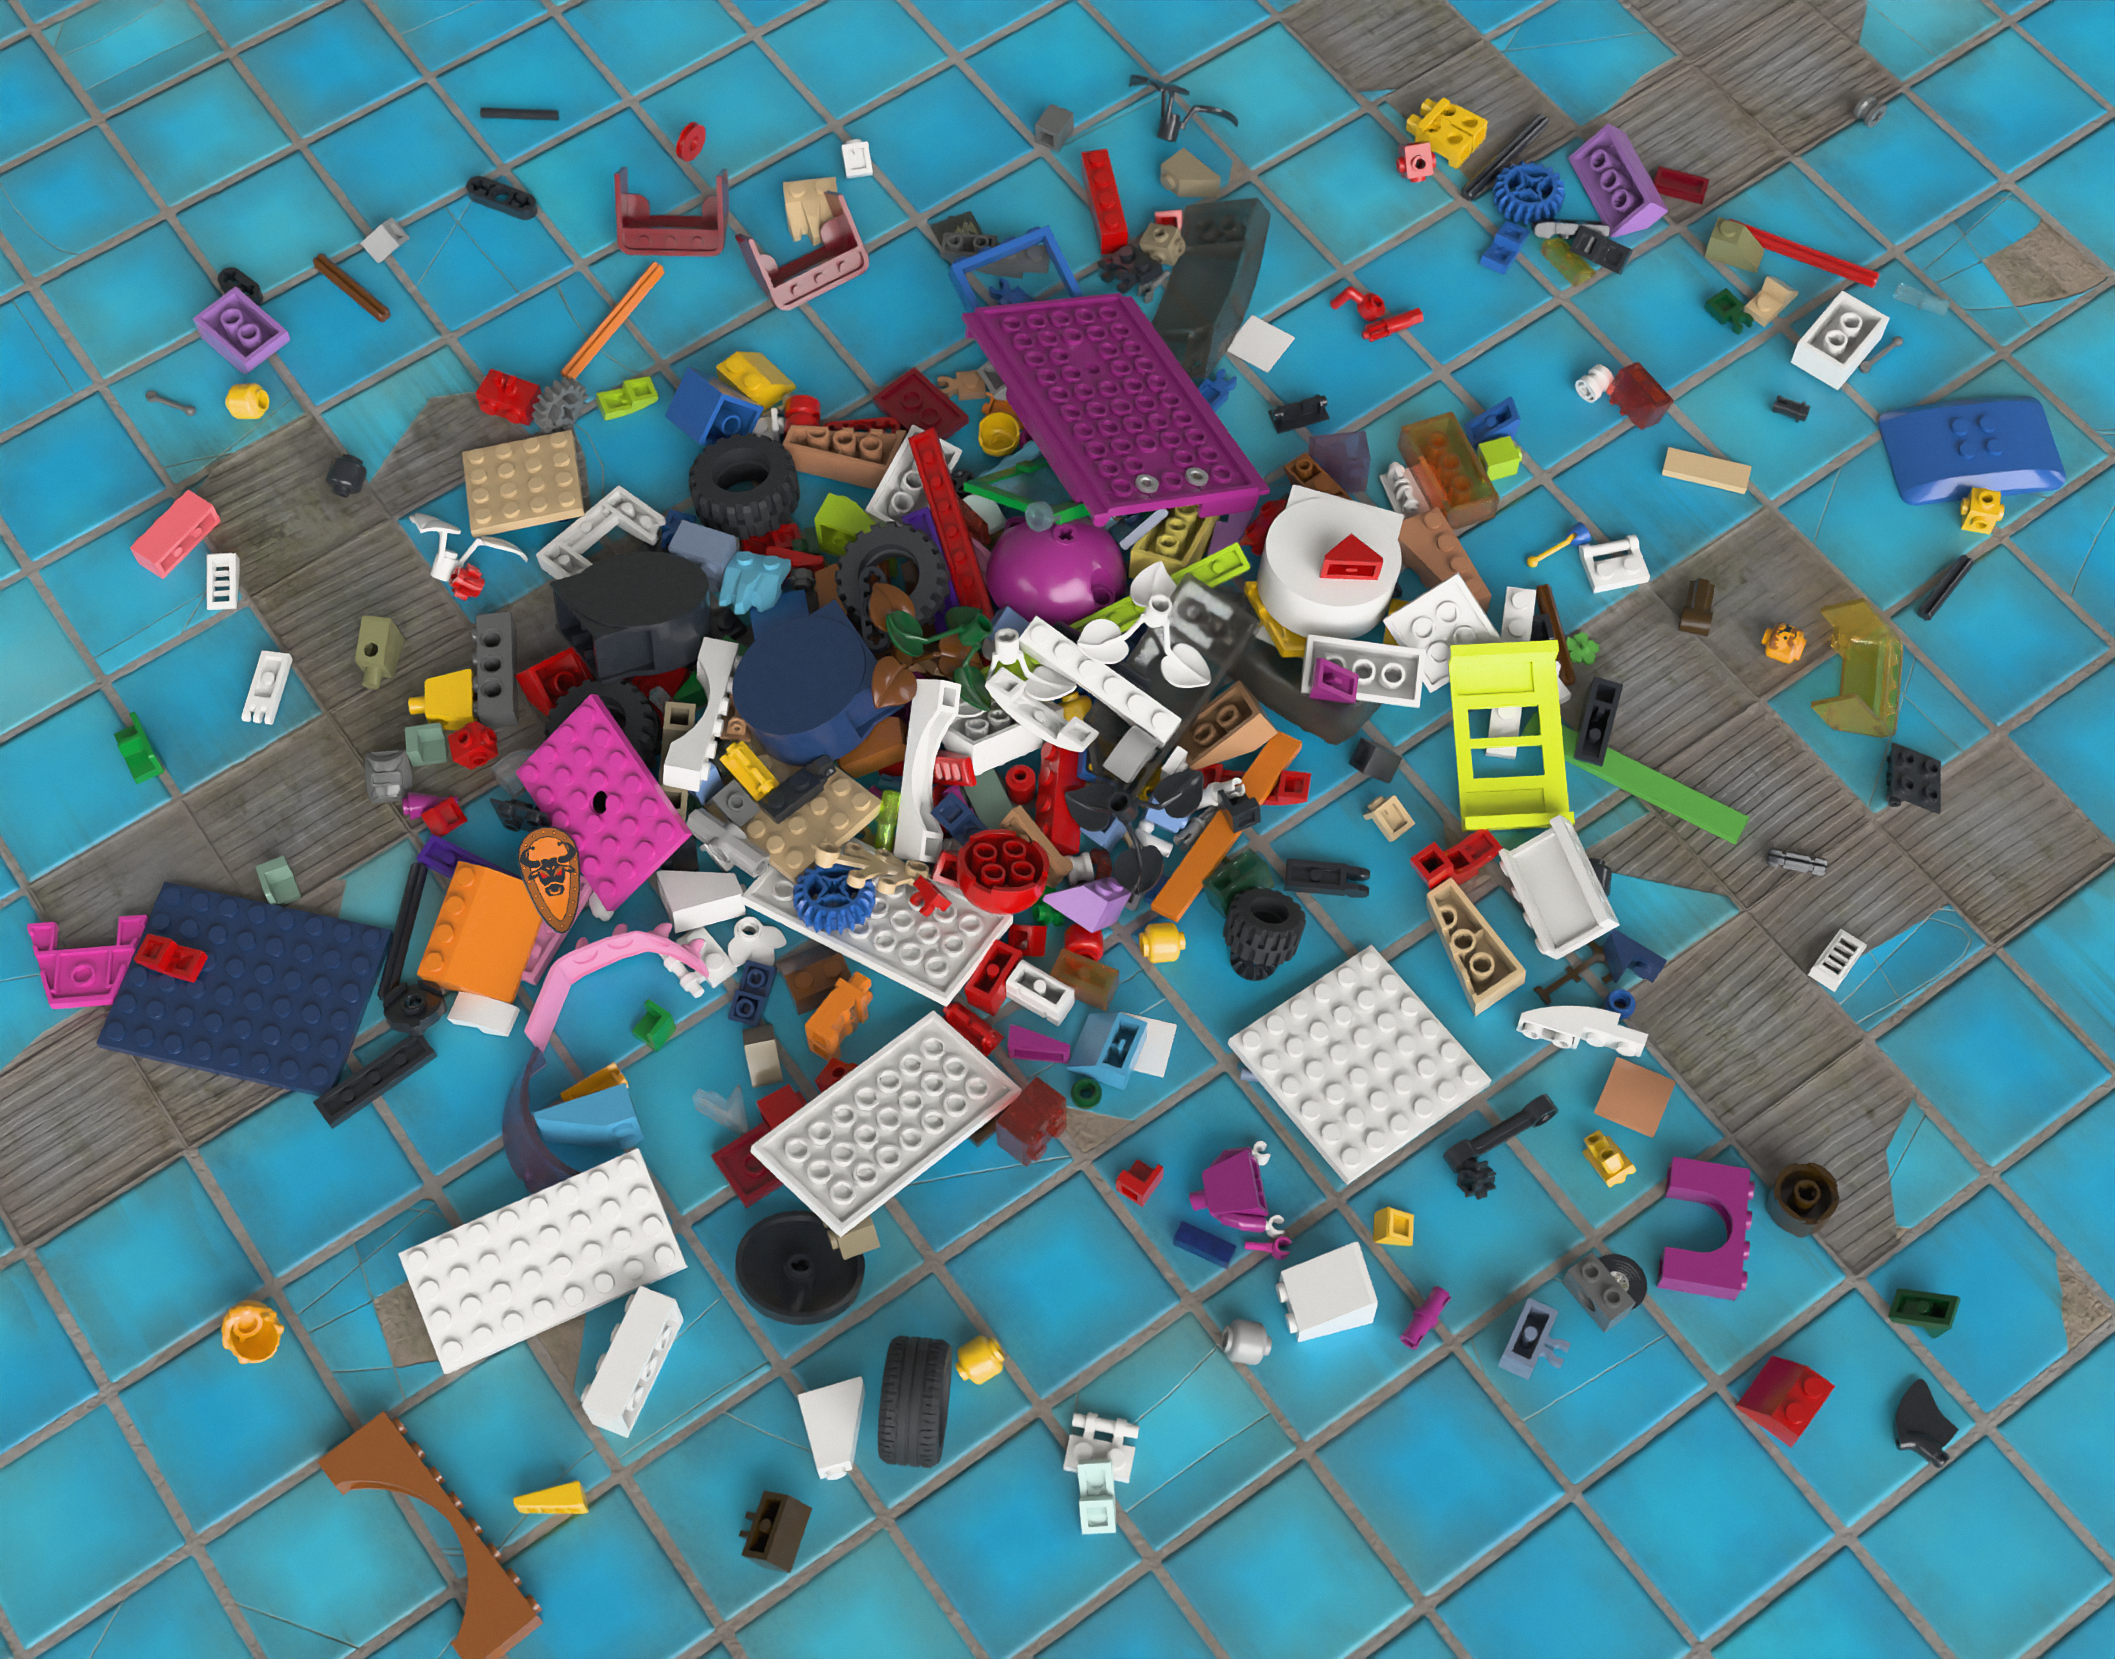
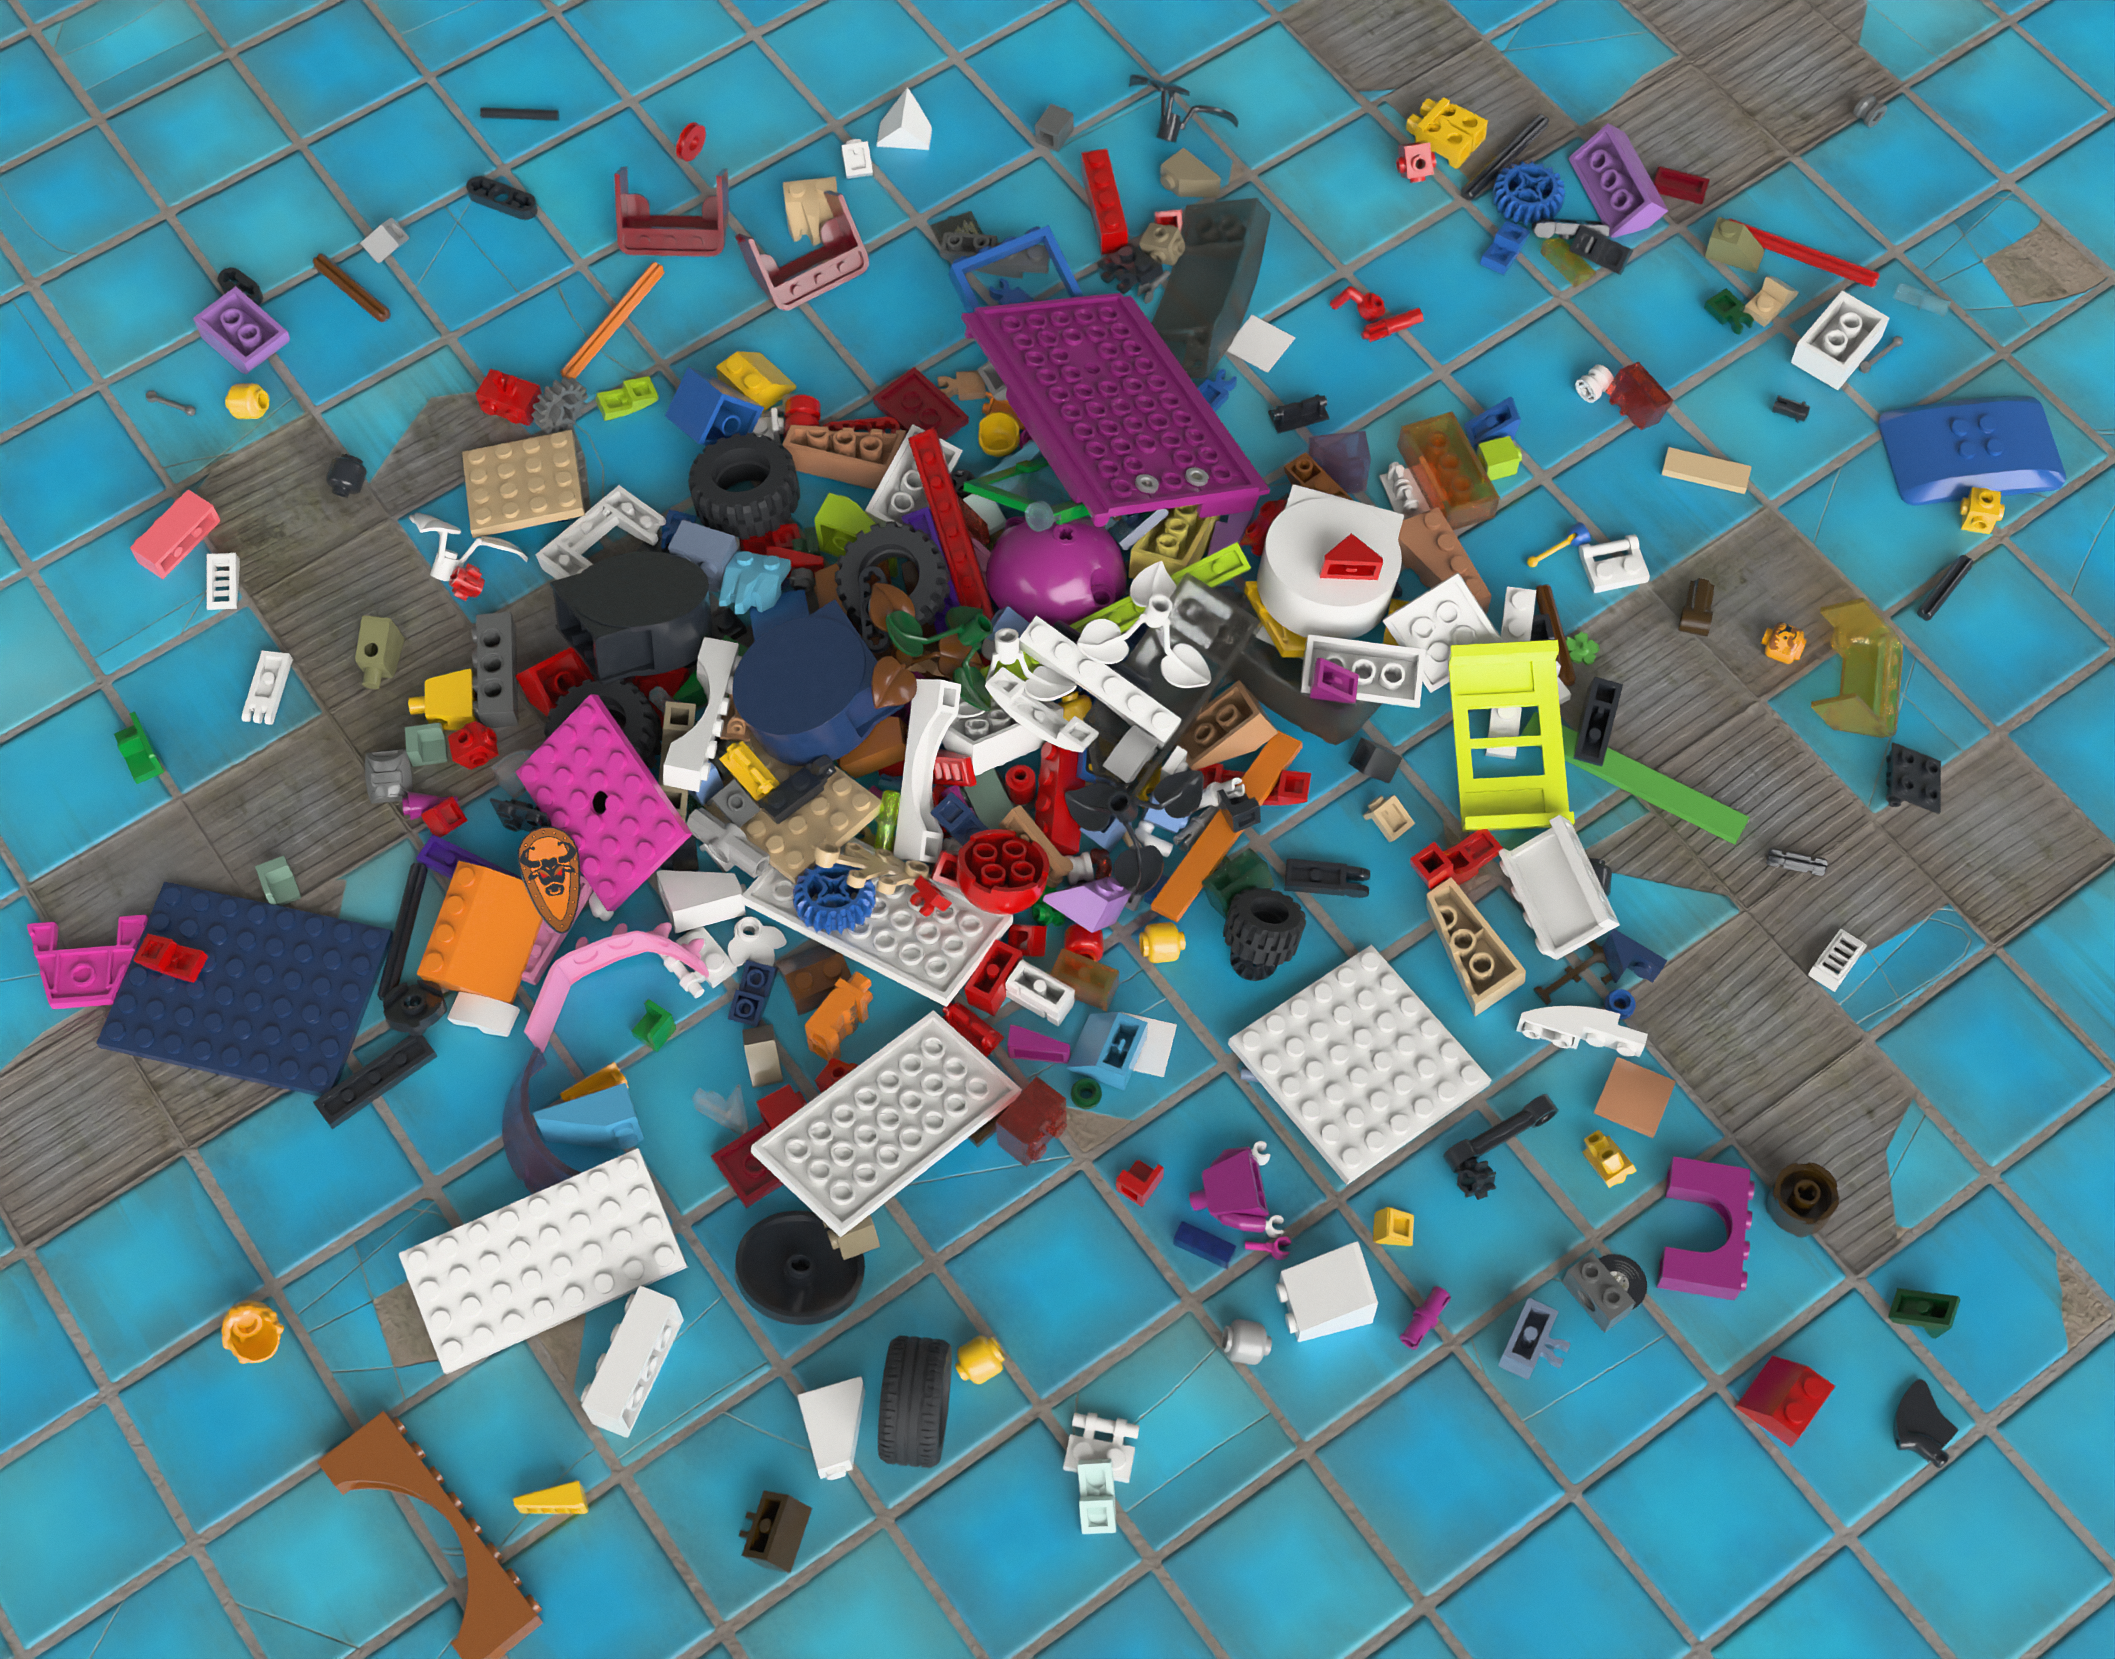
none -> white slope [877,87,932,150]

